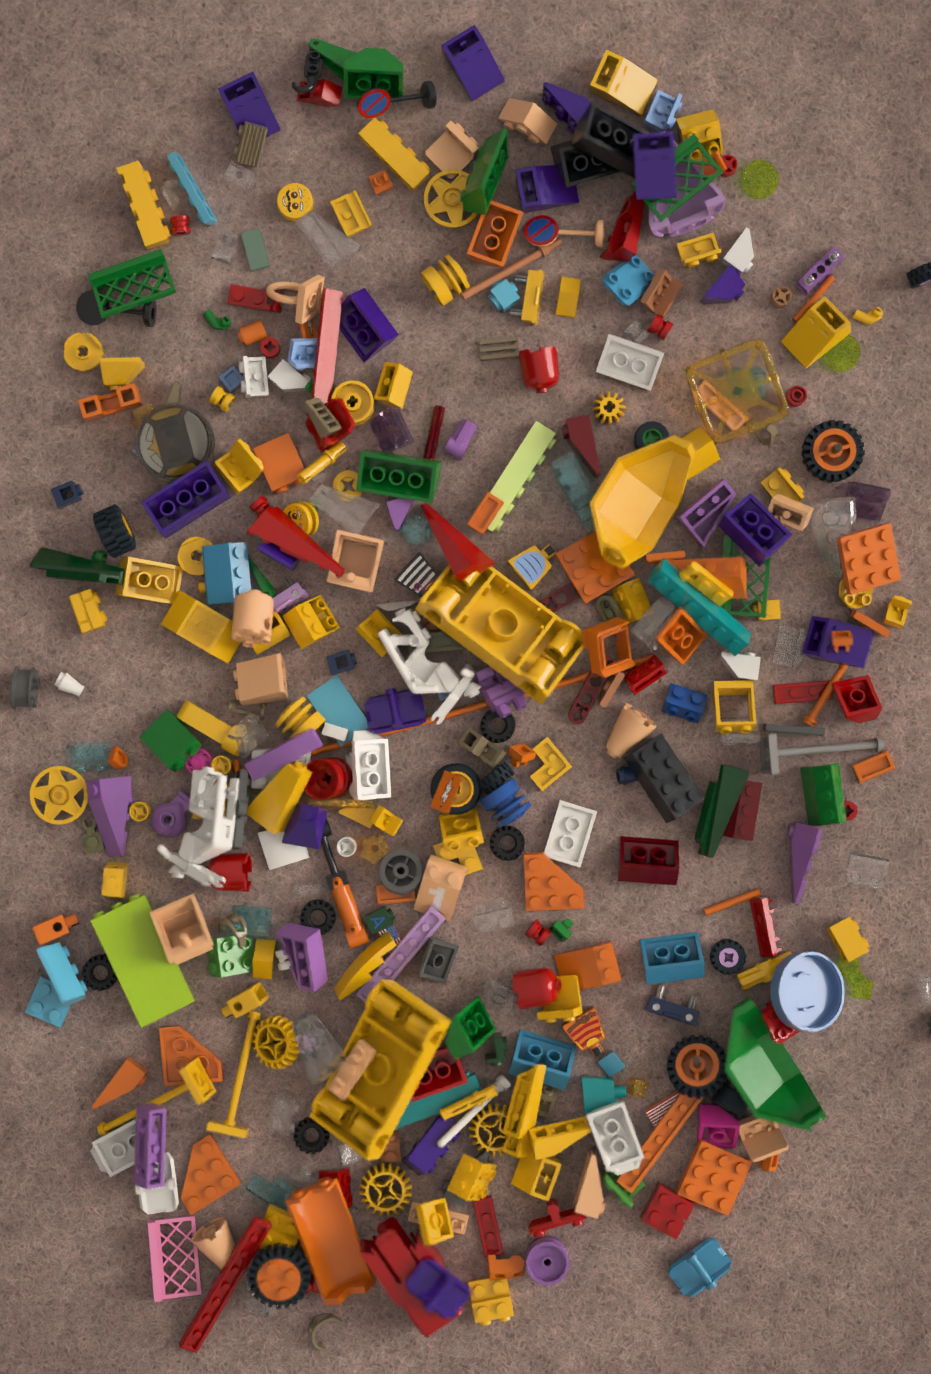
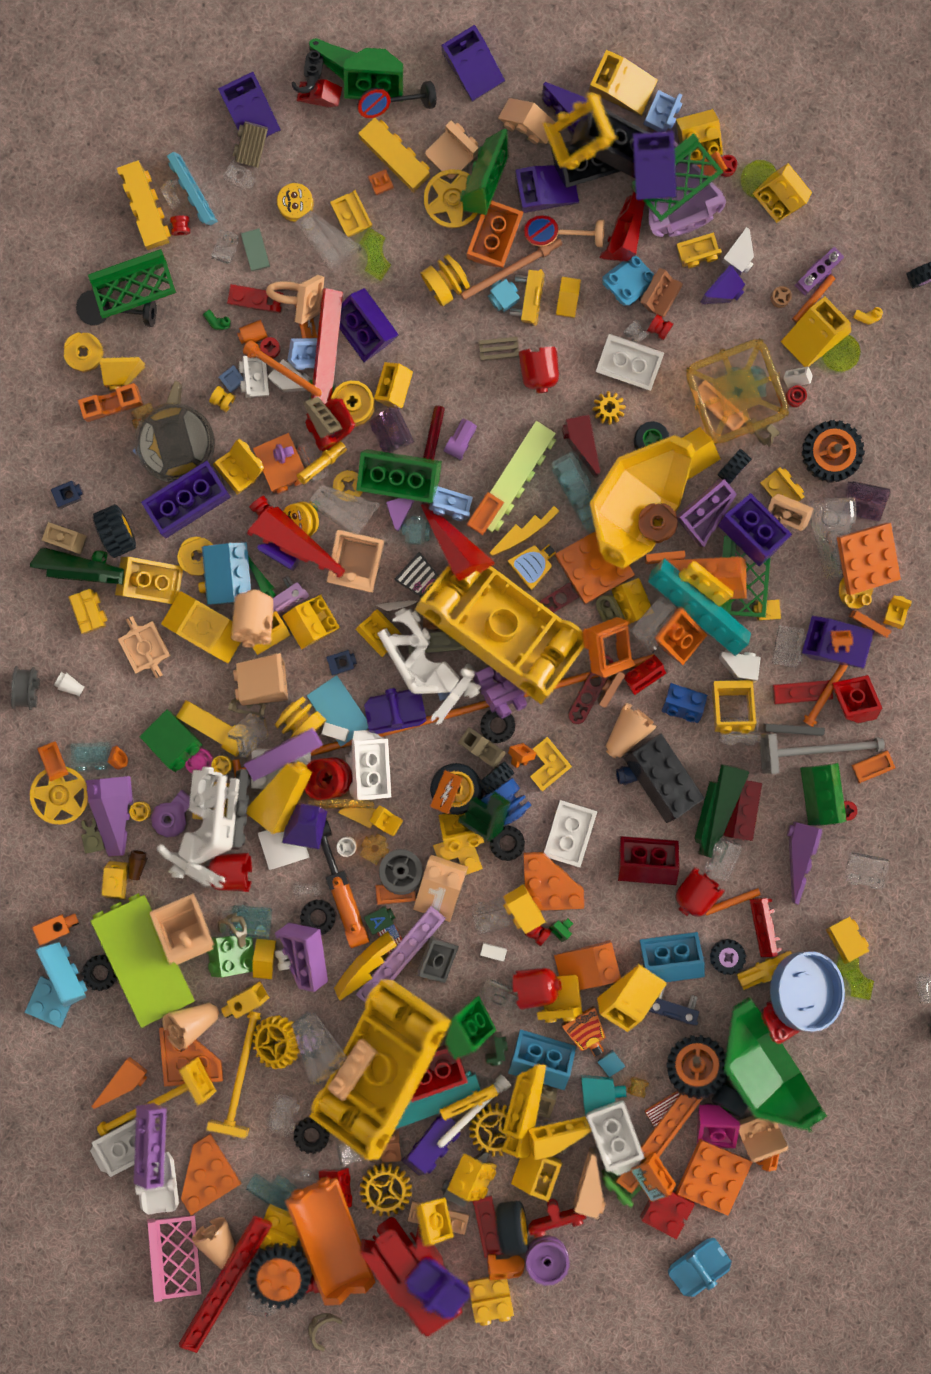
none -> orange tile [37,741,69,782]
none -> tan plate [42,522,87,554]
none -> light nougat plate [118,616,171,679]
none -> reddish brown cone [128,850,148,880]
none -> light nougat cone [162,1003,219,1050]
none -> orange piece [243,340,322,397]
none -> medium lavender plate [273,444,294,464]
none -> clear neon green tile [359,227,392,281]
none -> light blue bracket [429,486,473,521]
none -> dark green panel [458,792,511,842]
none -> white piece [480,943,507,961]
none -> yellow slope [489,506,560,557]
none -> black wheel [496,1201,528,1255]
none -> yellow piece [503,884,546,934]
none -> yellow window [542,93,617,169]
none -> yellow slope [597,964,666,1032]
none -> orange panel [631,1153,676,1202]
none -> dark orange plate [638,503,678,543]
none -> red cylinder [675,867,725,917]
none -> clear bracket [705,838,743,882]
none -> black wheel [717,449,752,484]
none -> yellow slope [753,163,812,223]
none -> white piece [783,366,812,388]

